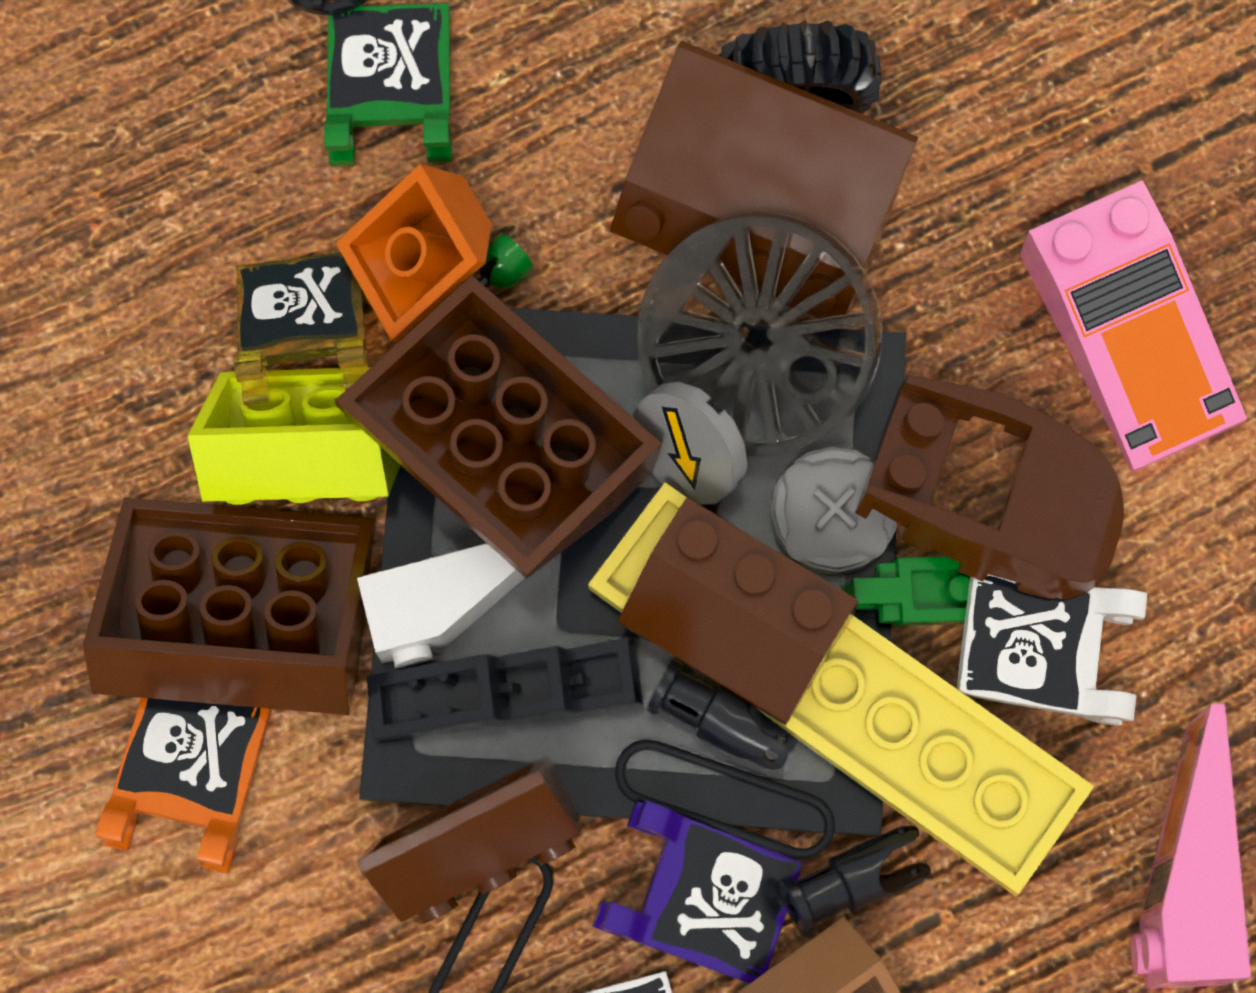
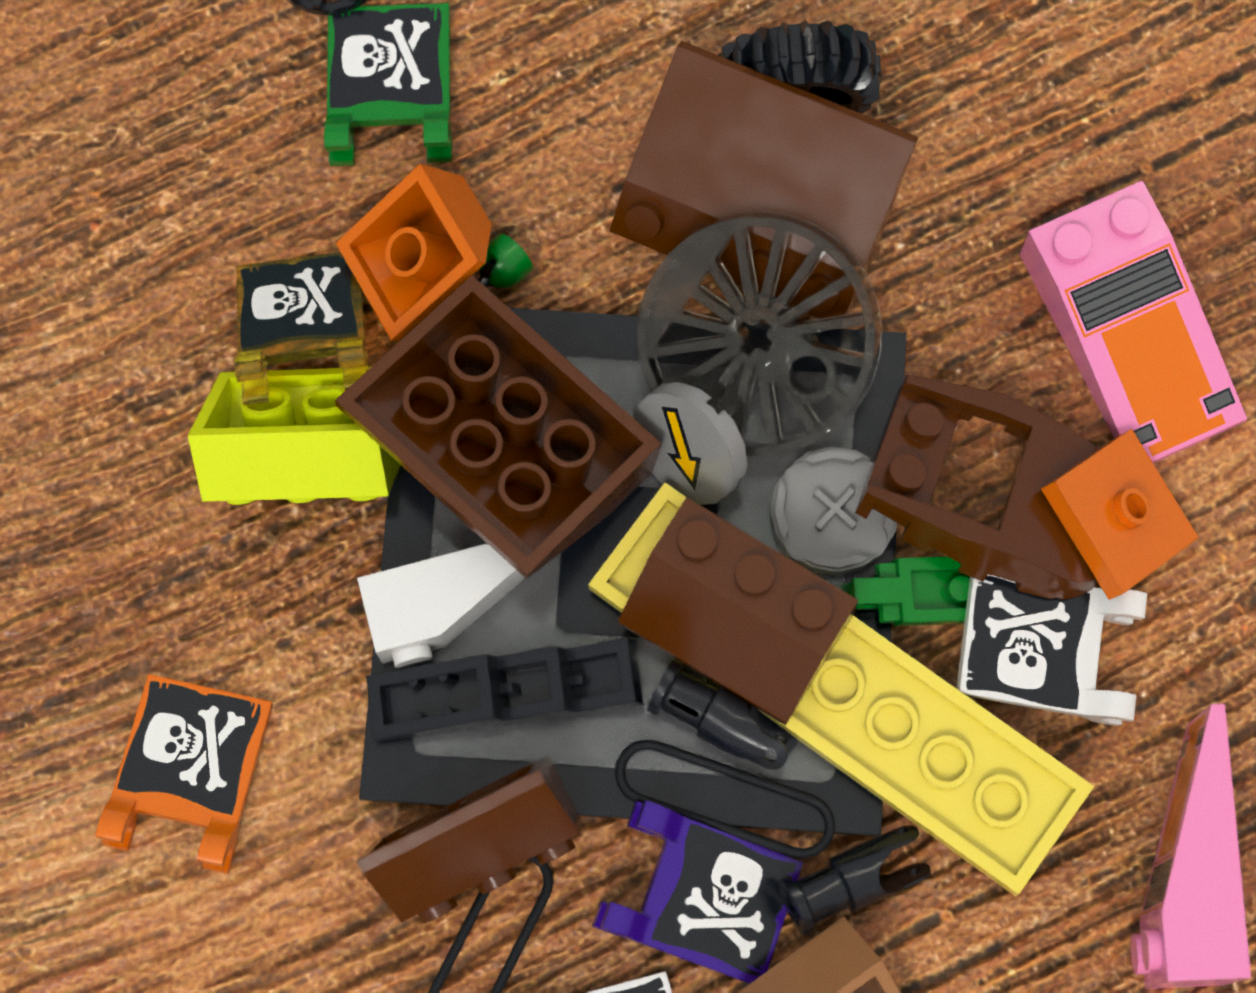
reddish brown slope [83,498,375,715] -> none
none -> orange plate [1041,429,1199,600]

